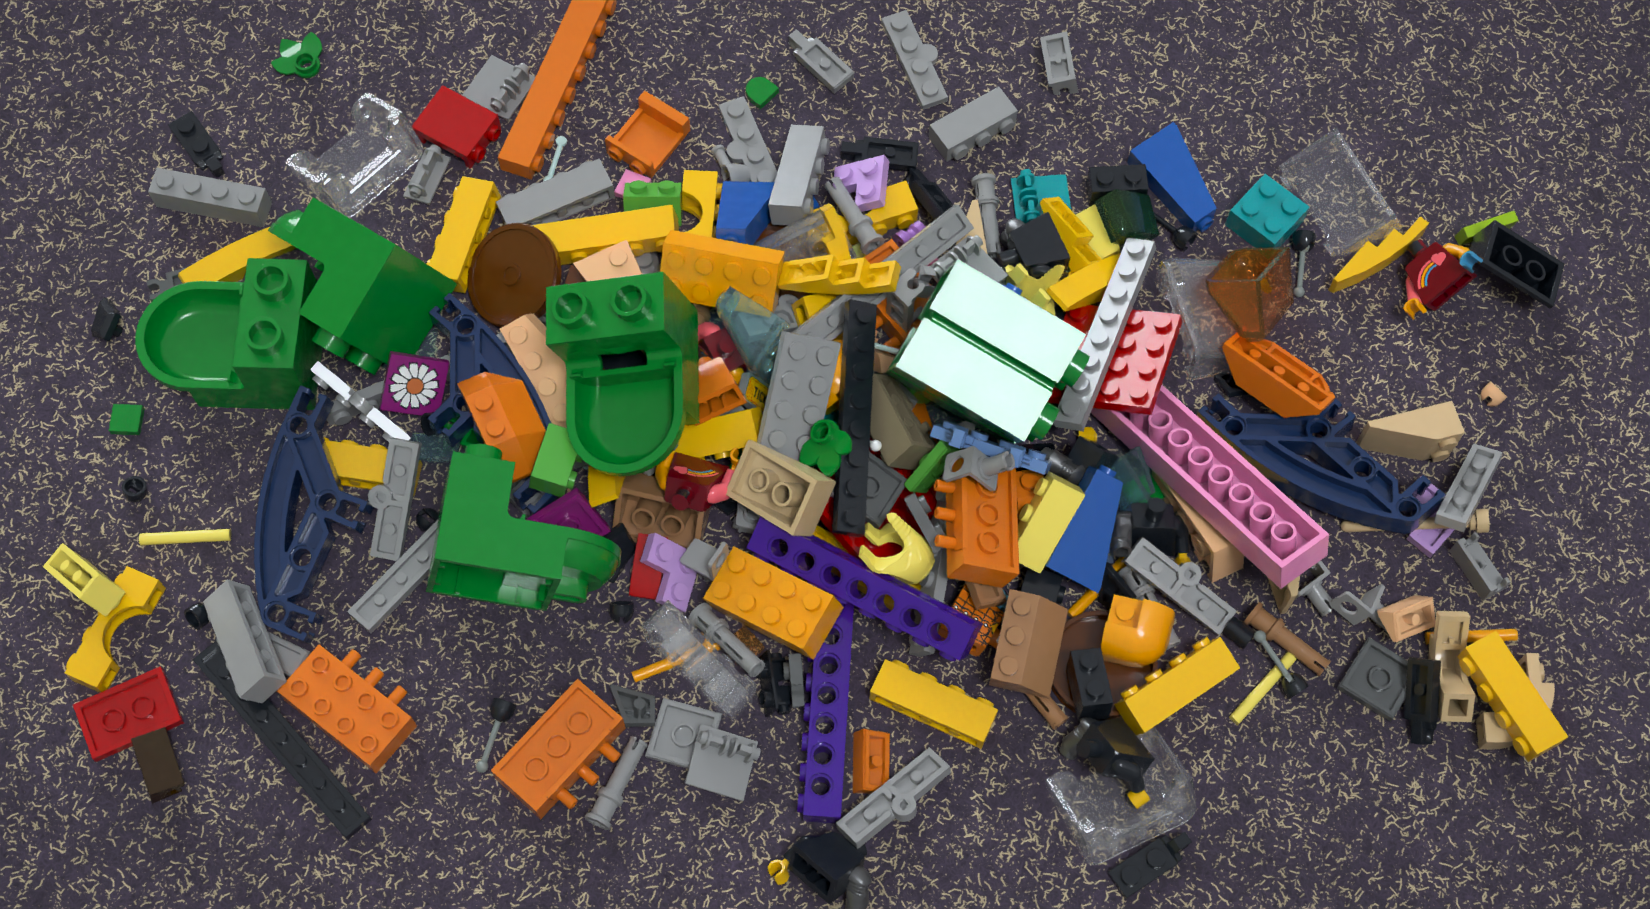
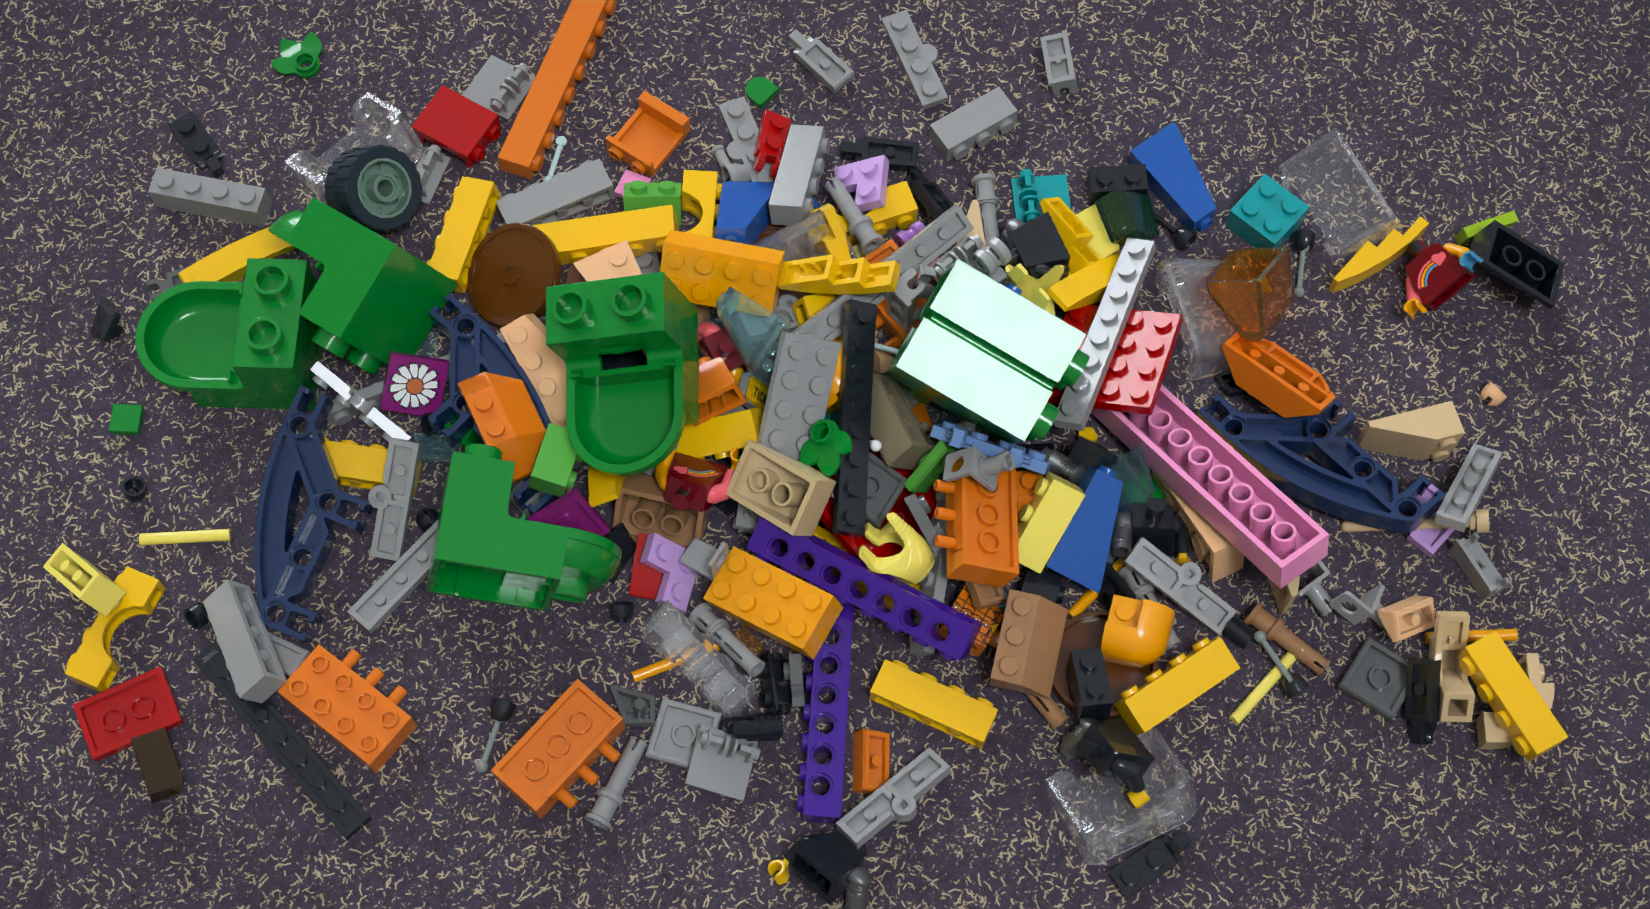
none -> black wheel [324,145,422,232]
none -> black hinge [721,713,783,741]
none -> red hinge [753,109,791,179]
none -> light grey wheel [970,237,1012,277]

